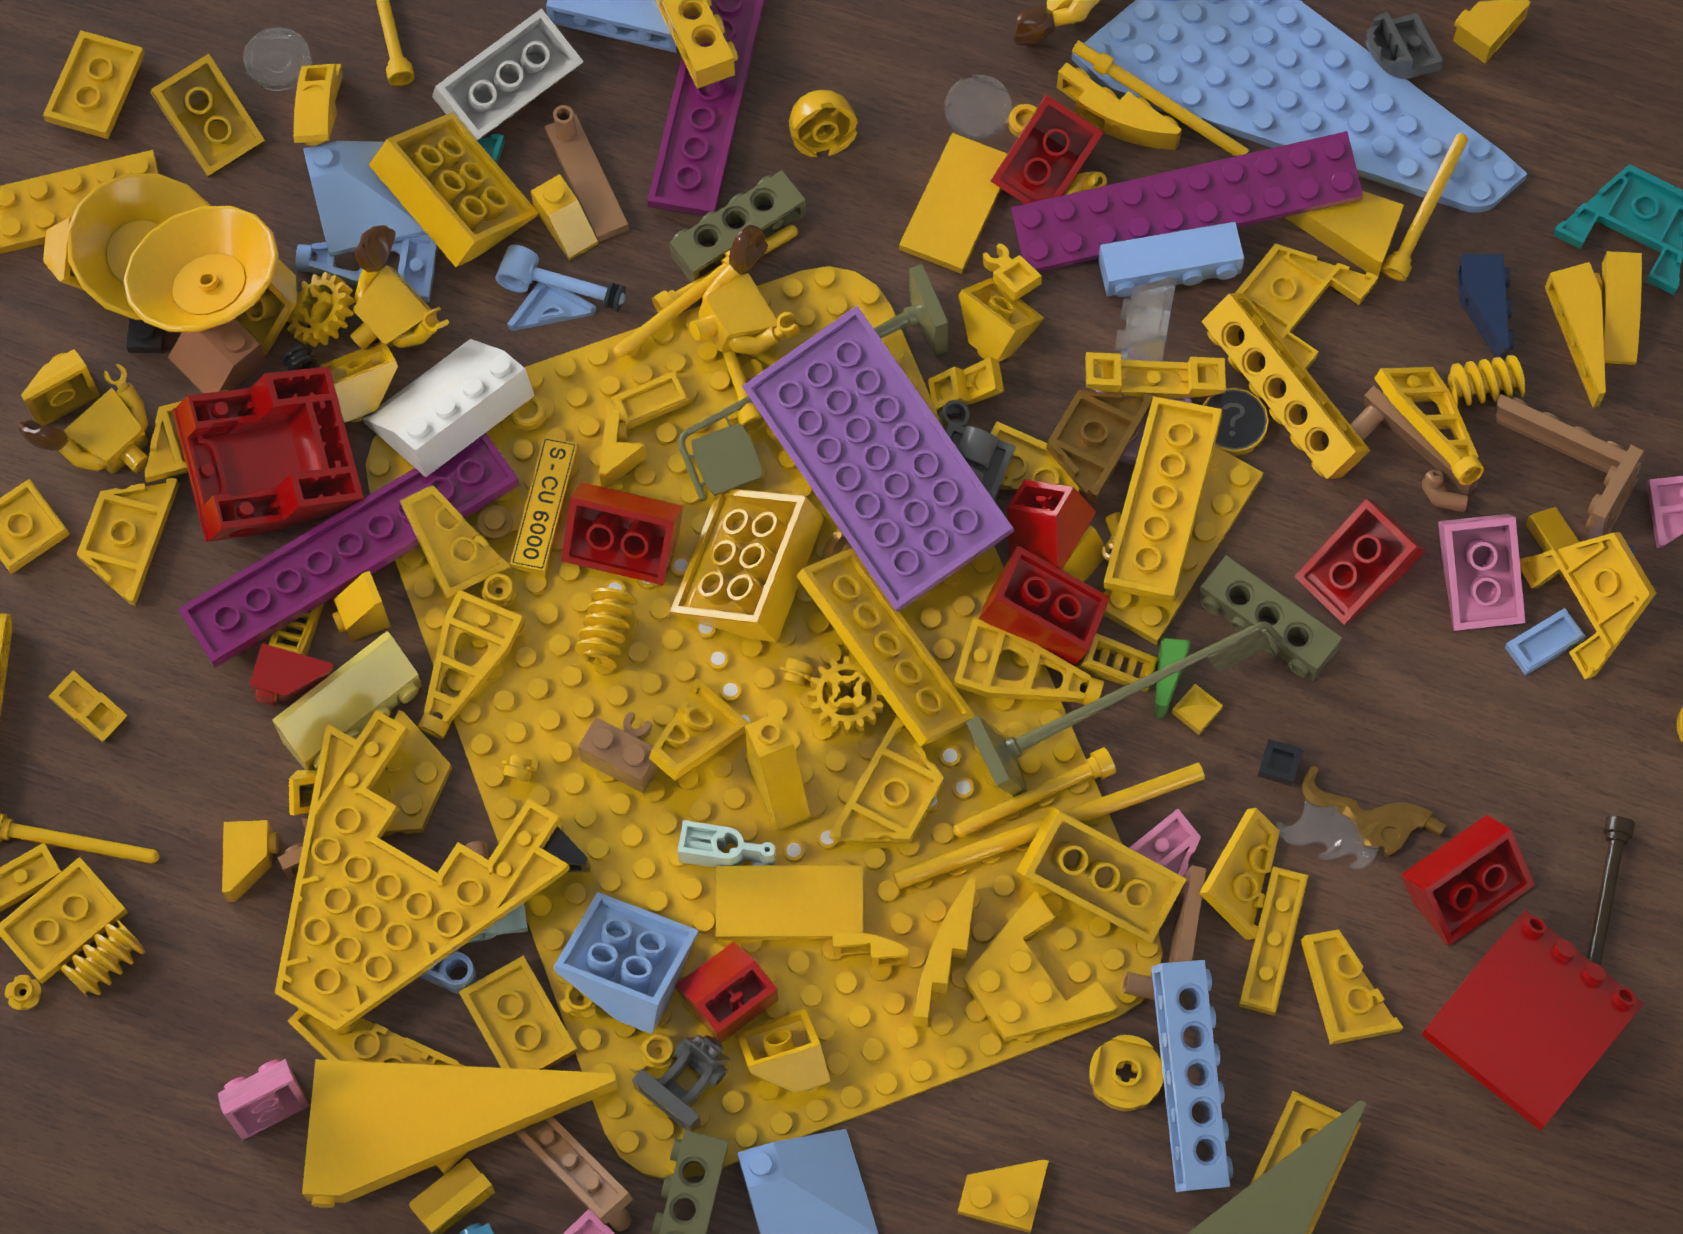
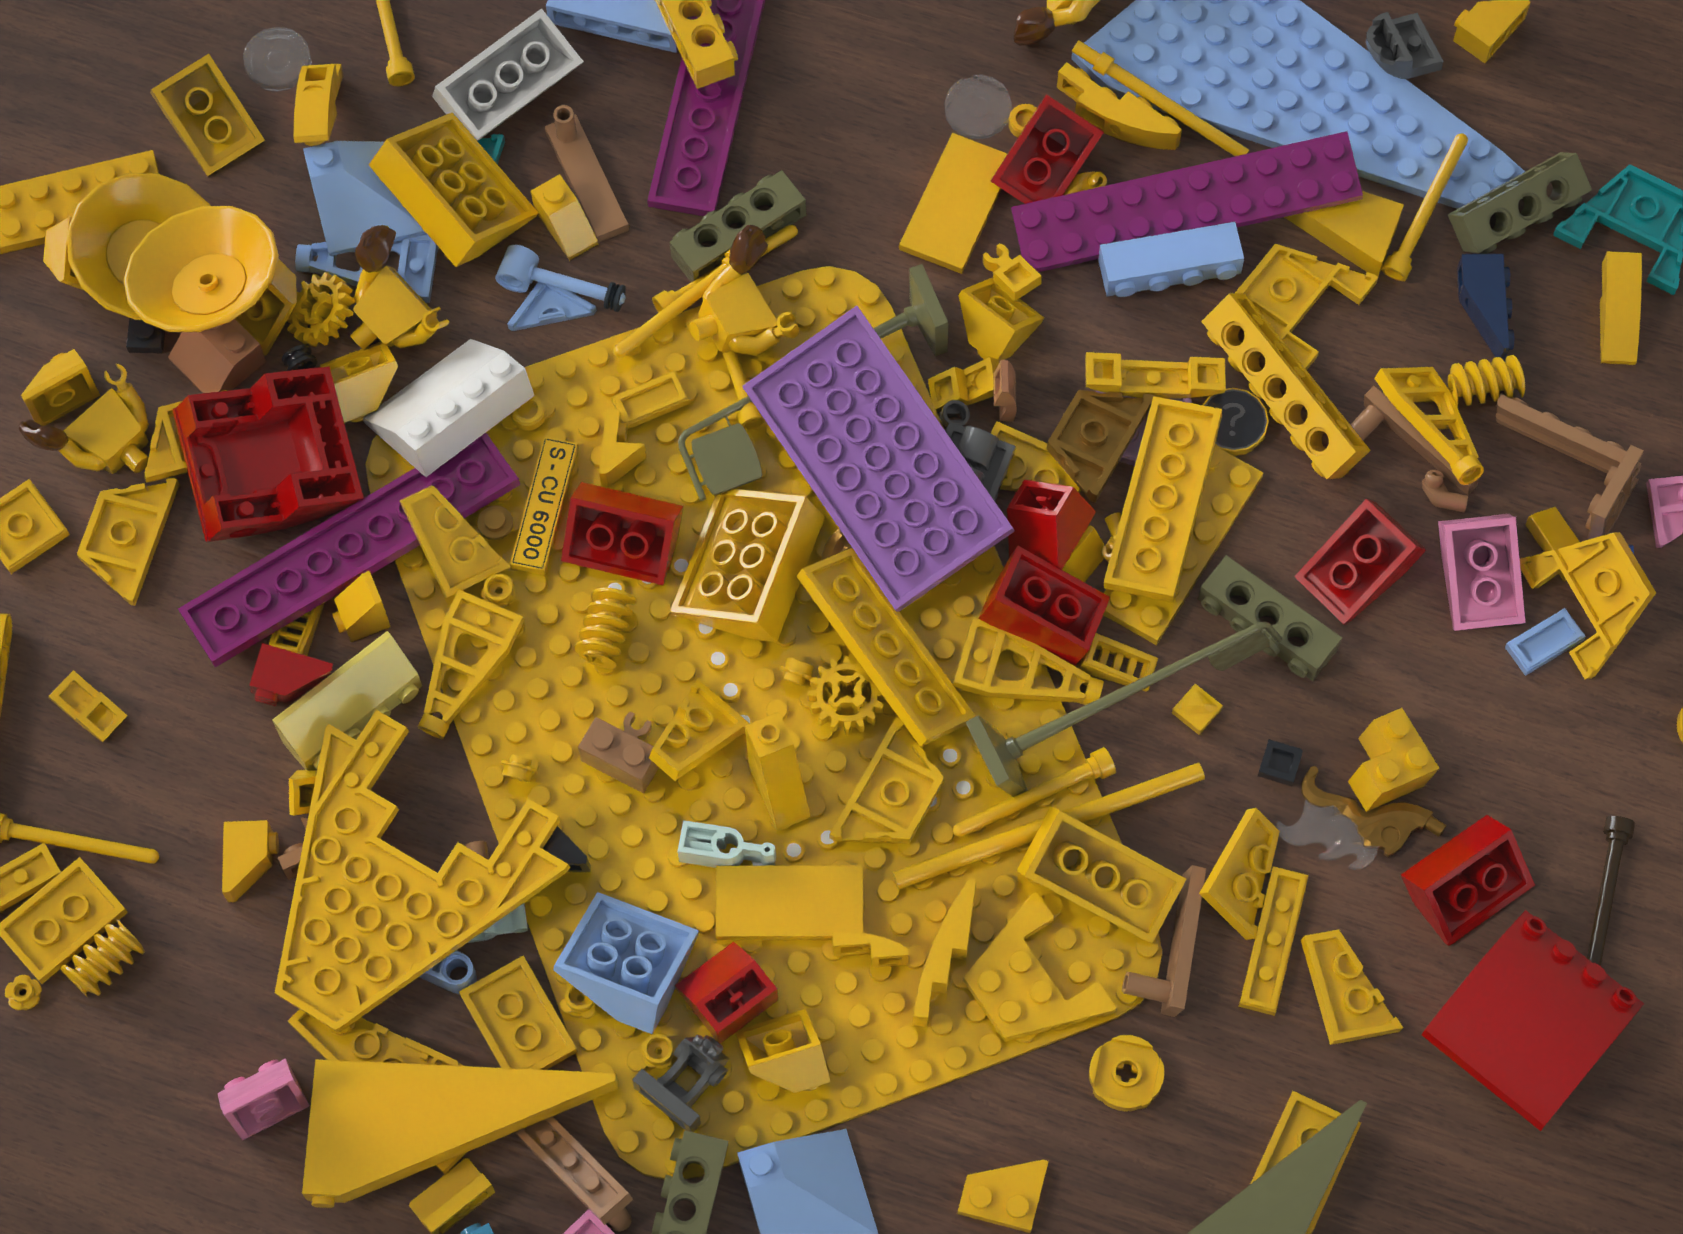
yellow plate [43,30,145,139] -> none
yellow wing [370,710,452,836] -> none
yellow cylinder [789,90,858,157] -> none
clear slope [1115,278,1176,361] -> none
bright pink wing [1129,809,1201,877] -> none
light blue brick [1151,960,1233,1192] -> none
bright green slope [1155,638,1190,718] -> none
yellow slope [1545,262,1606,408] -> none
none -> nougat slope [993,360,1017,422]
none -> yellow brick [1348,708,1440,812]
none -> olive brick [1448,152,1592,254]

